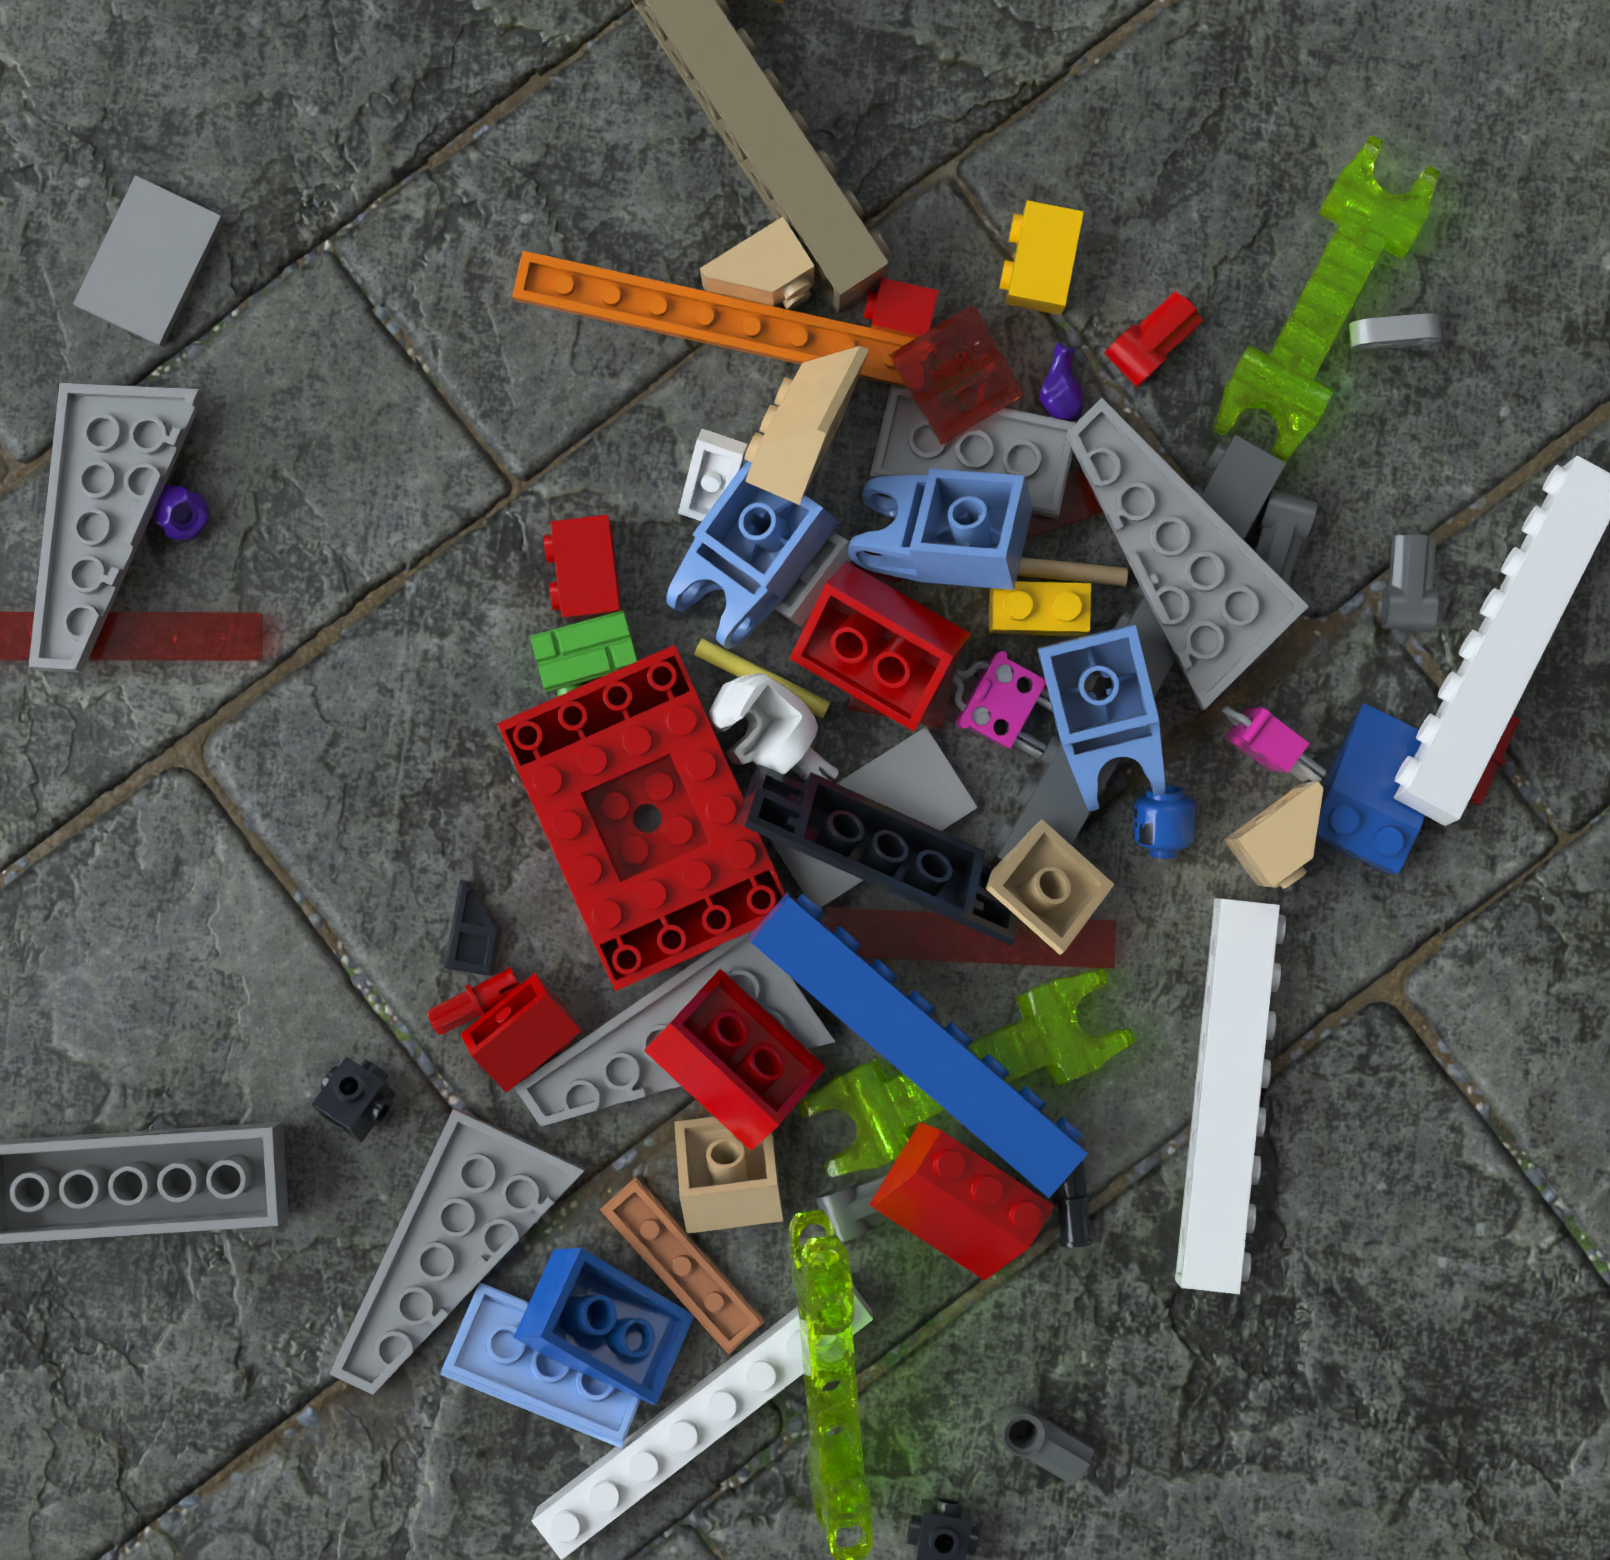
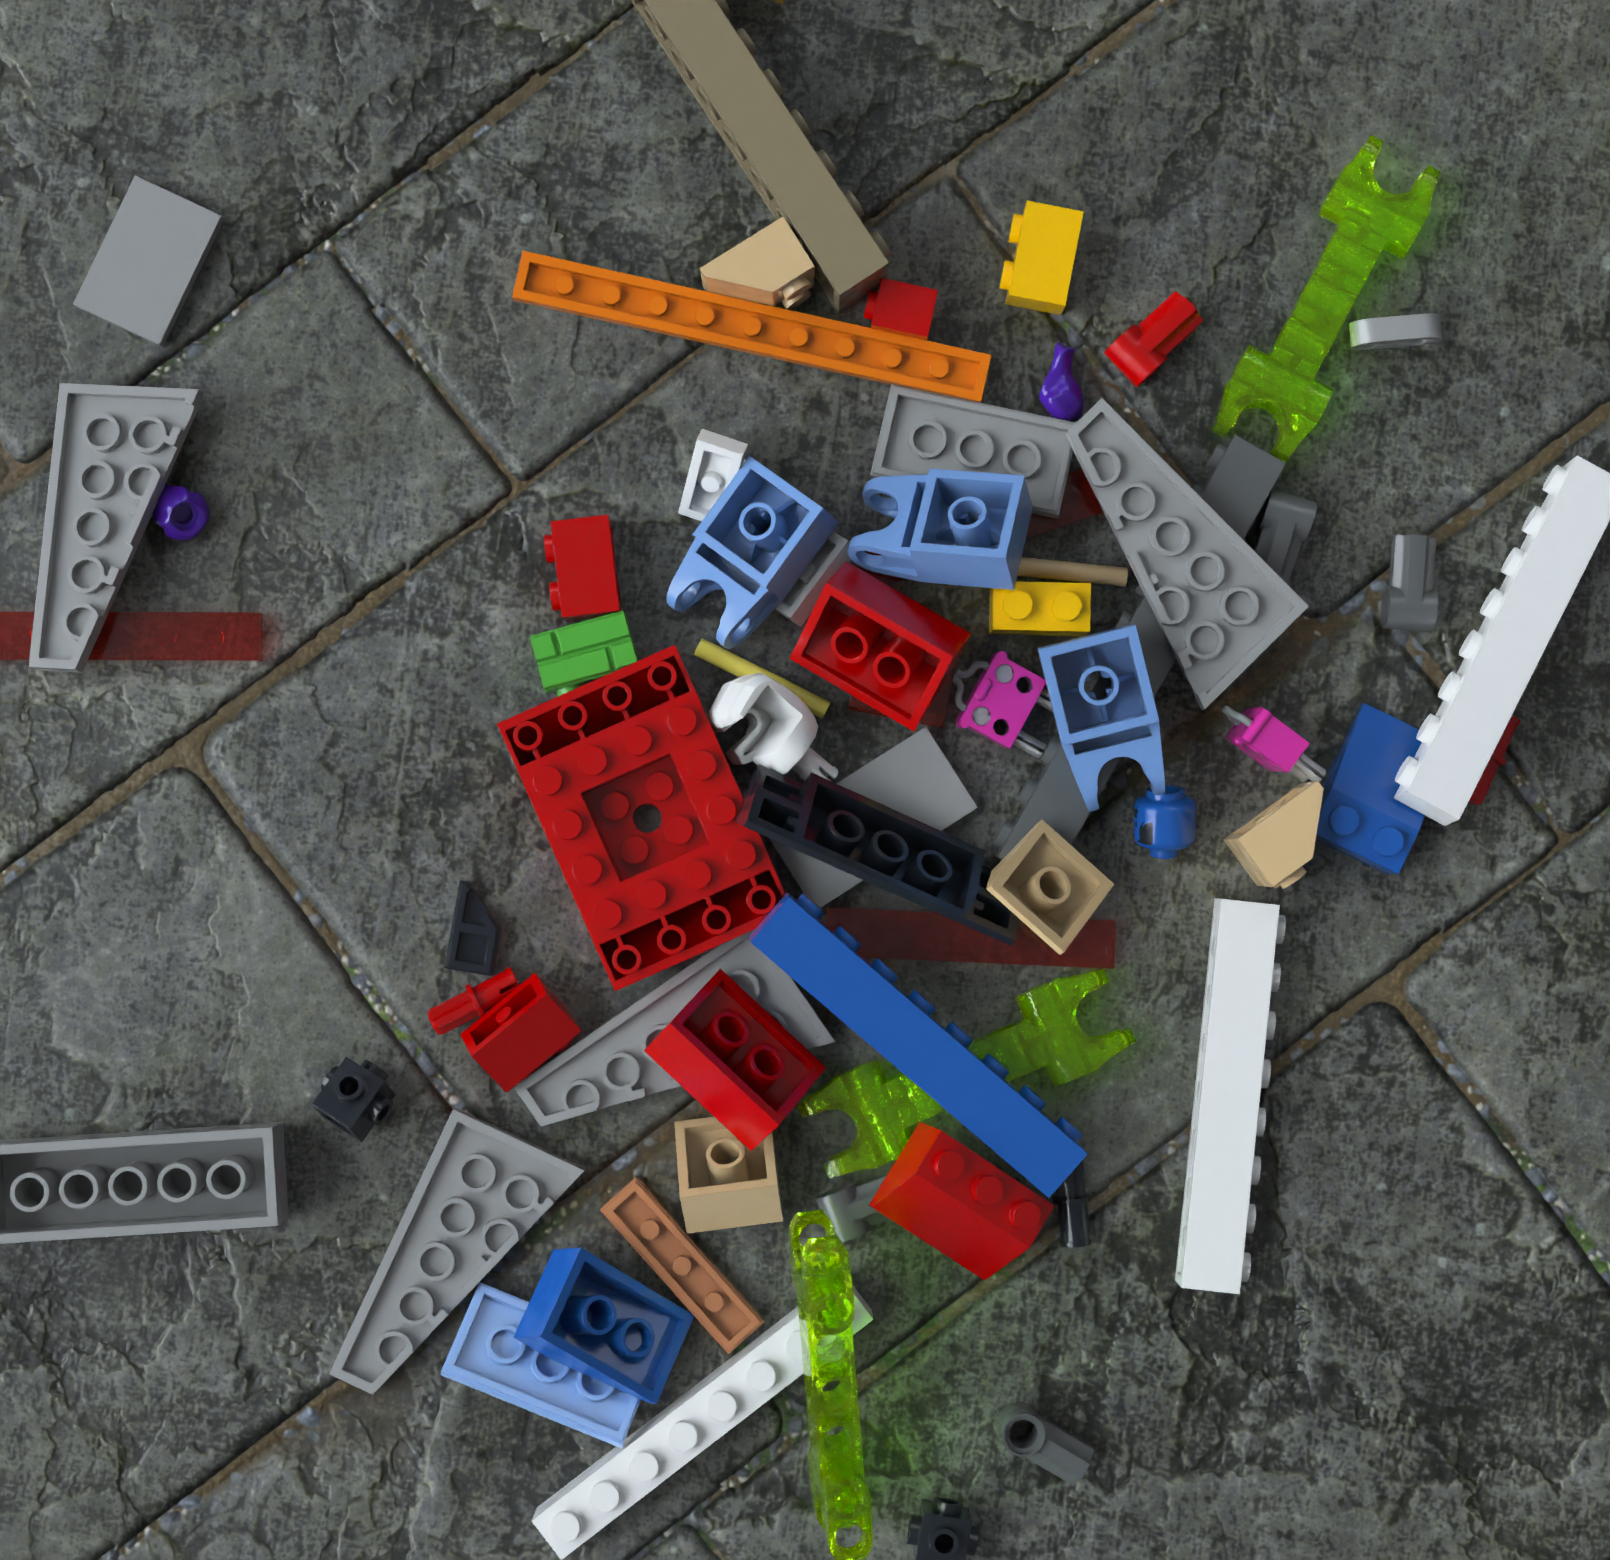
tan slope [744,346,869,505] -> none
clear red slope [889,305,1024,445] -> none

